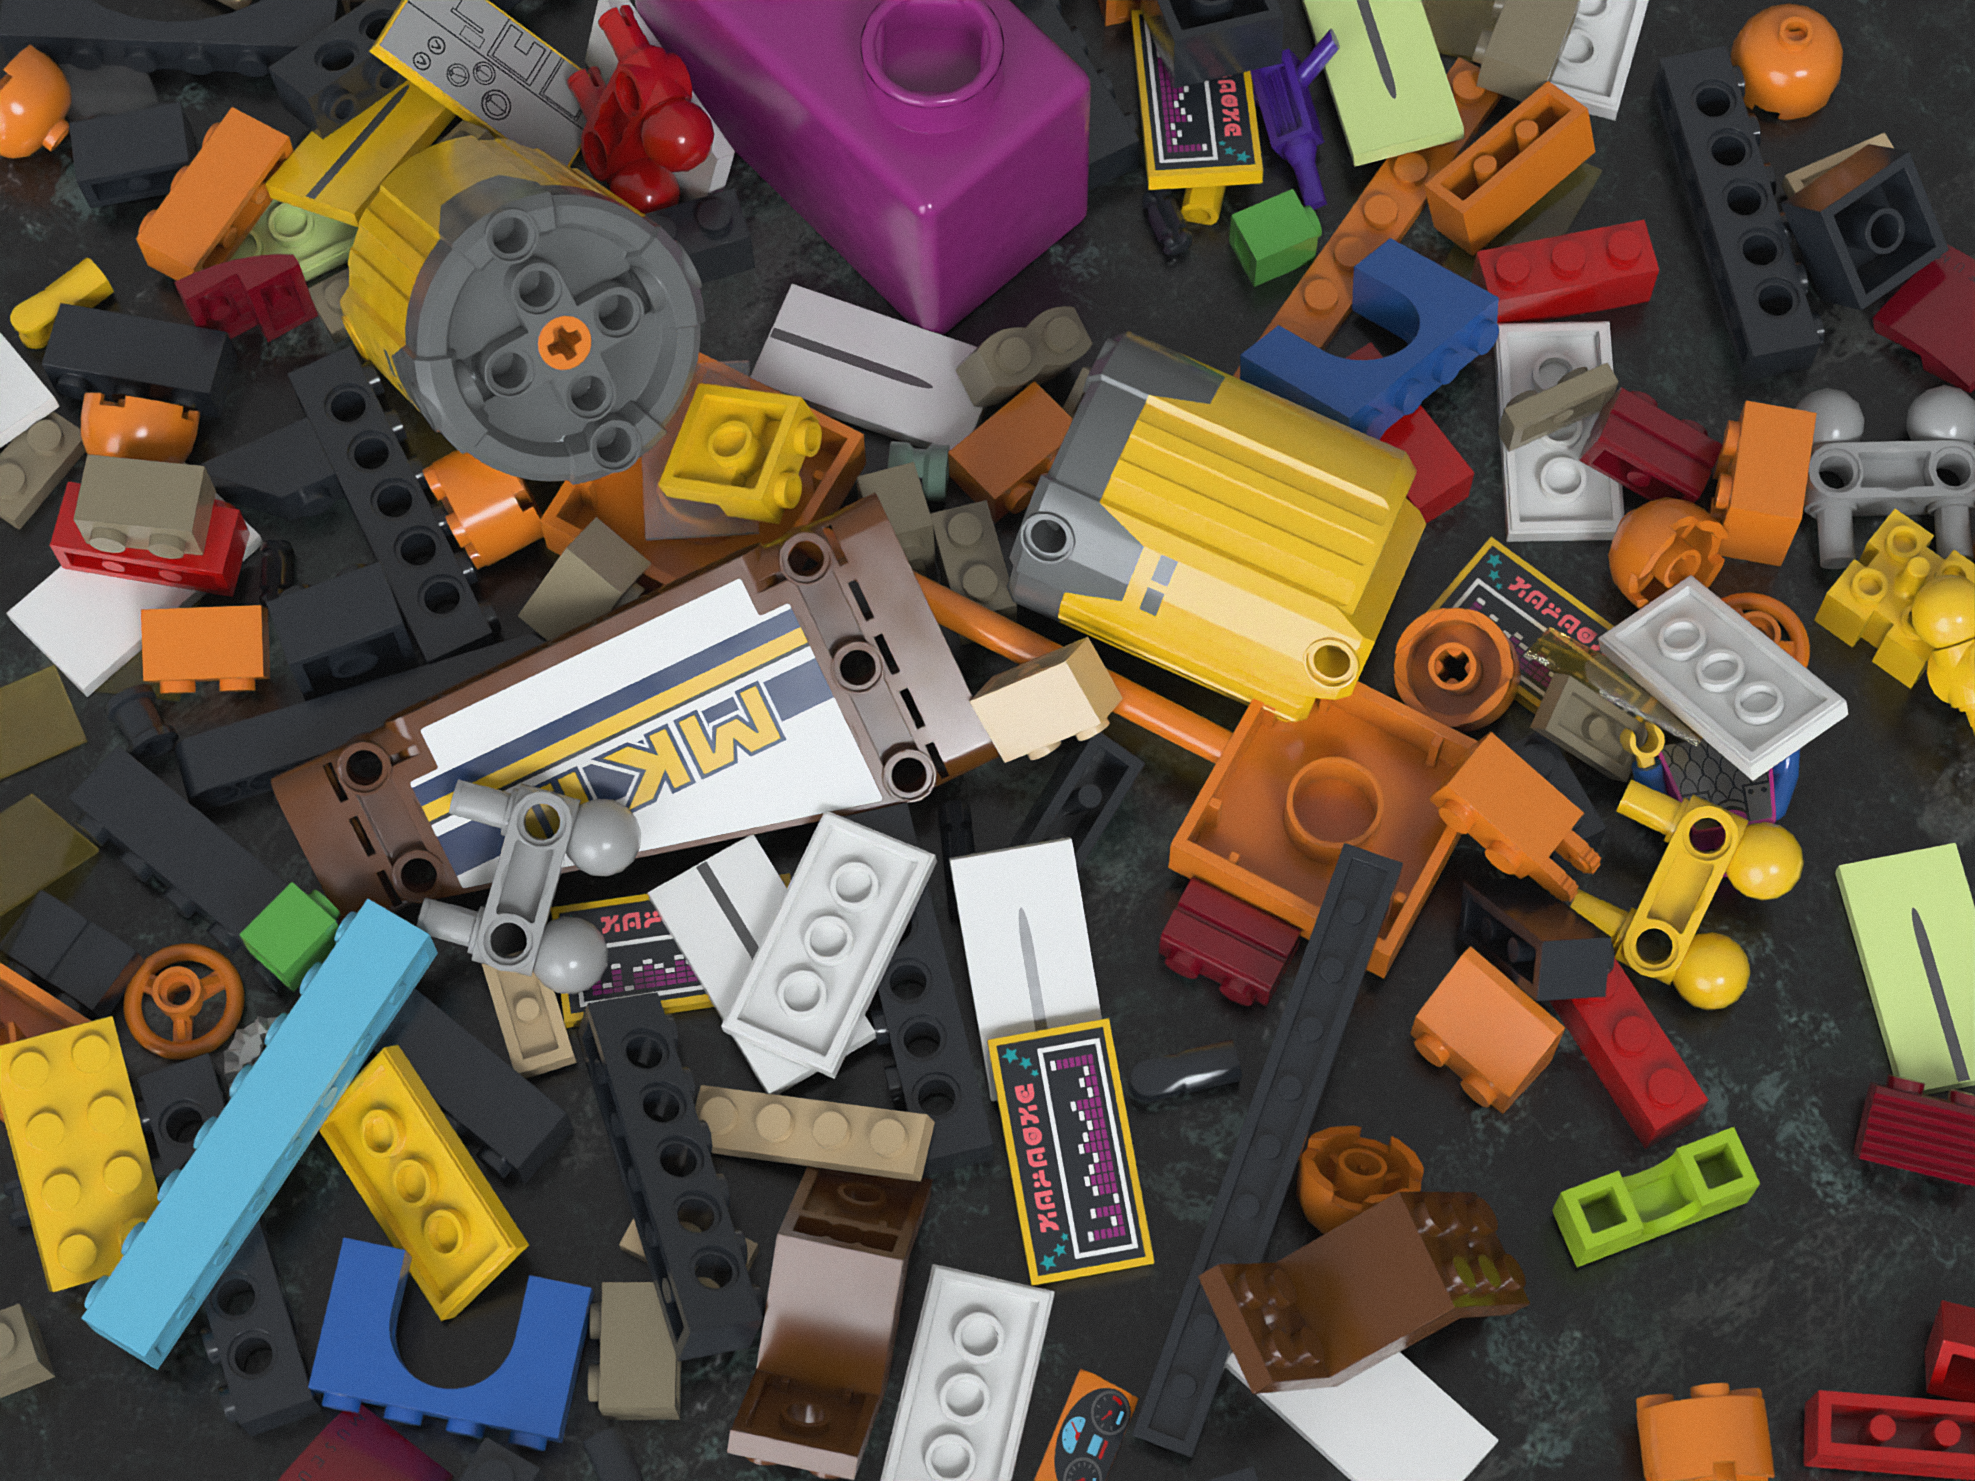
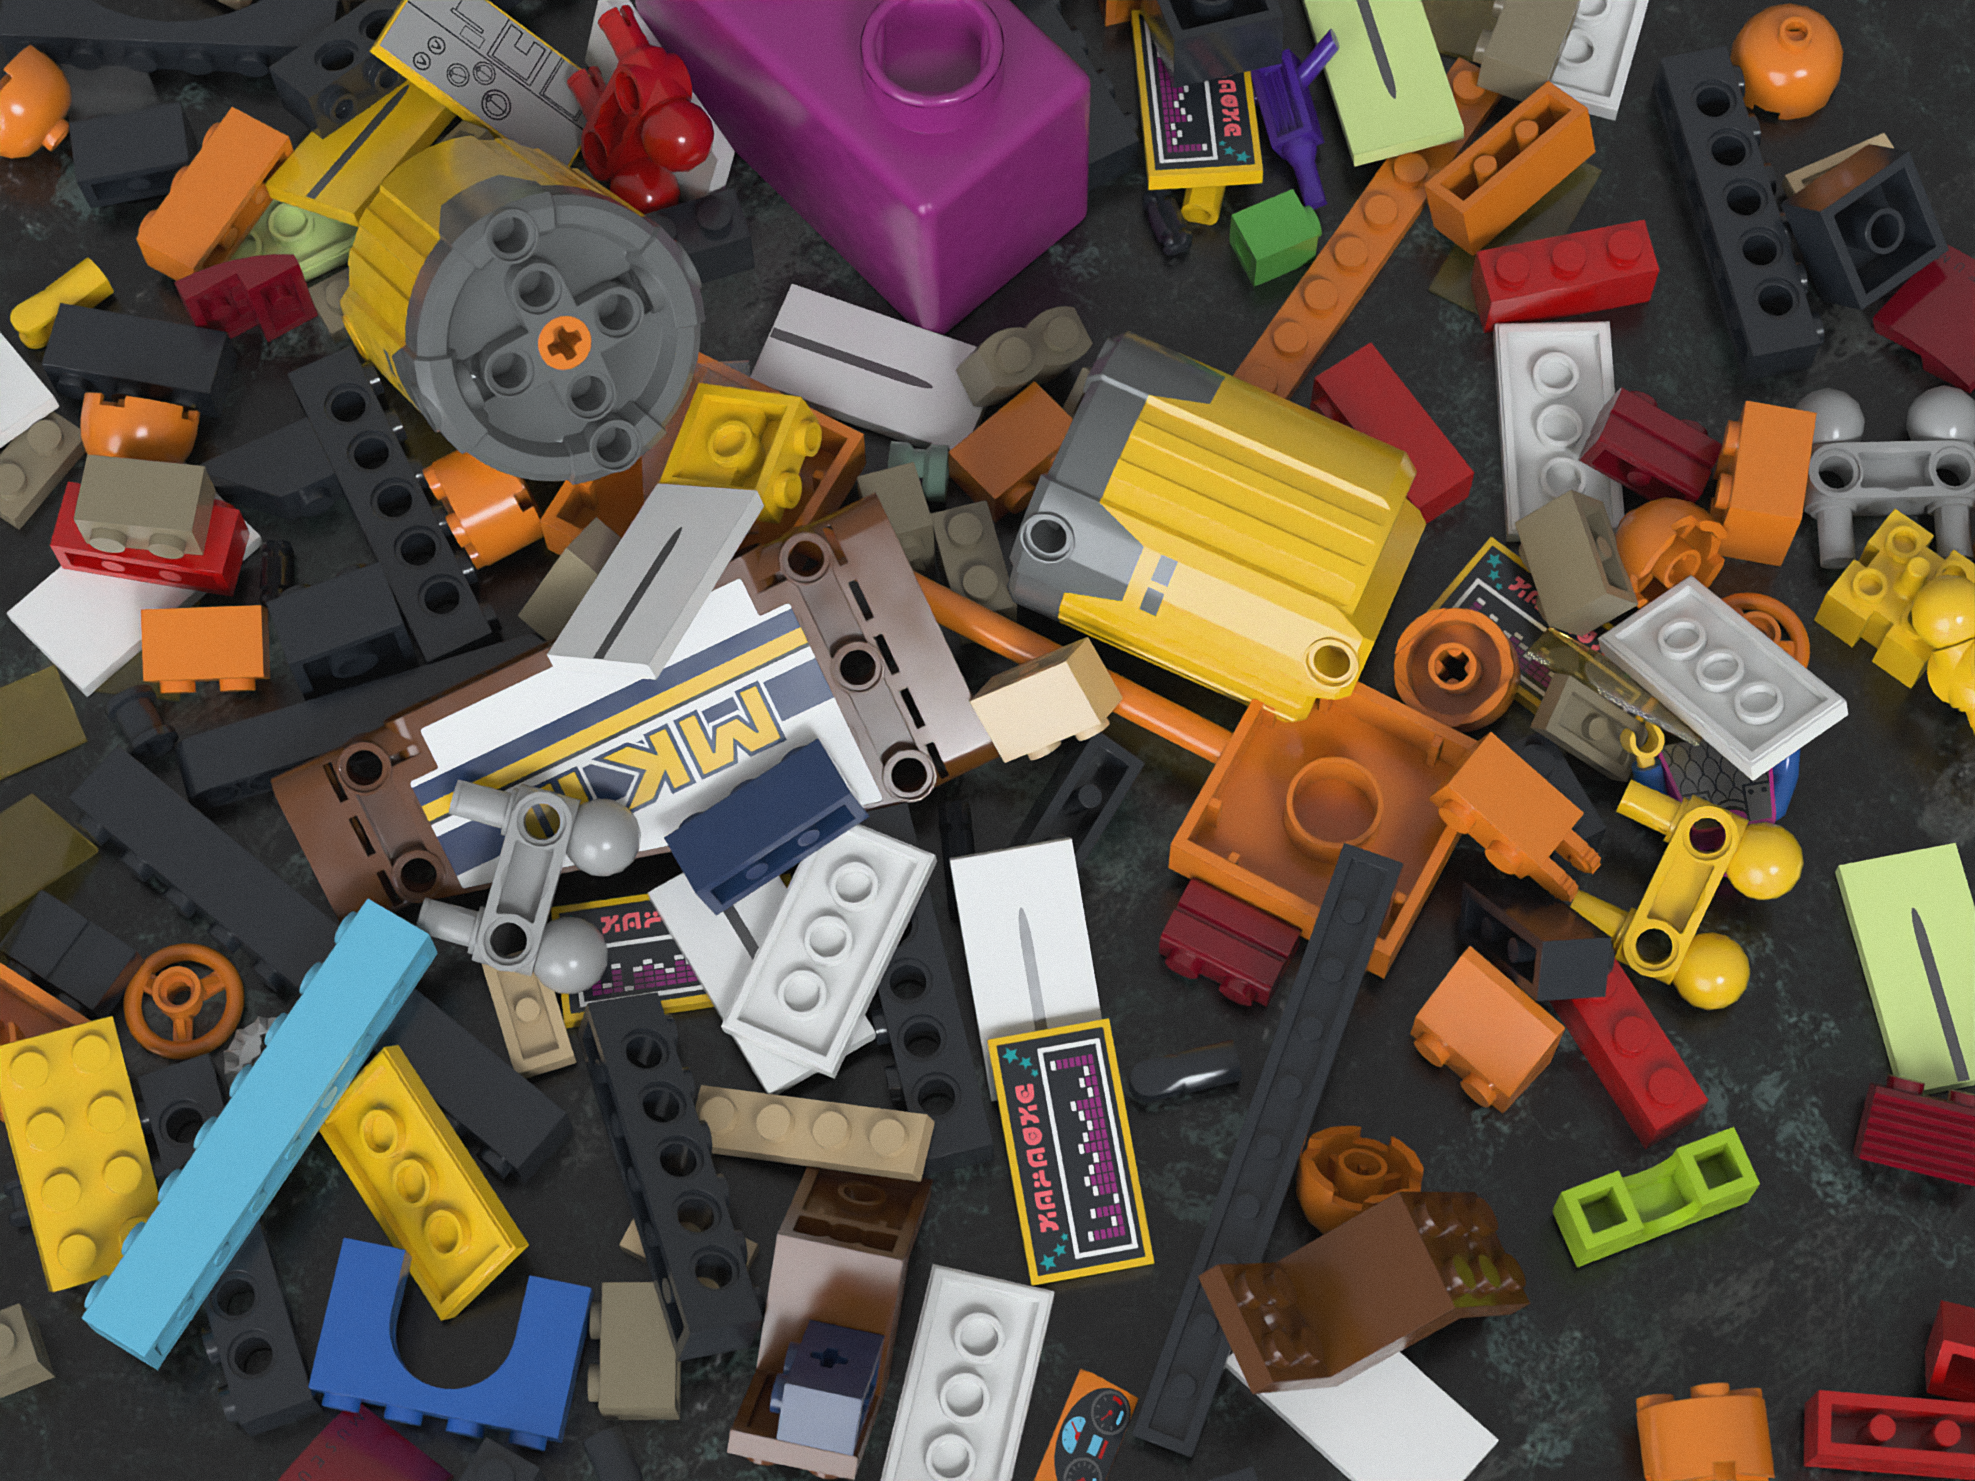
bright green brick [239,882,341,992] -> none
blue arch [1240,238,1499,440] -> none
dark tan plate [1498,363,1619,452] -> none
none -> white tile [547,483,764,680]
none -> dark blue brick [664,738,870,916]
none -> dark blue brick [770,1320,885,1456]
none -> dark tan brick [1515,490,1639,637]

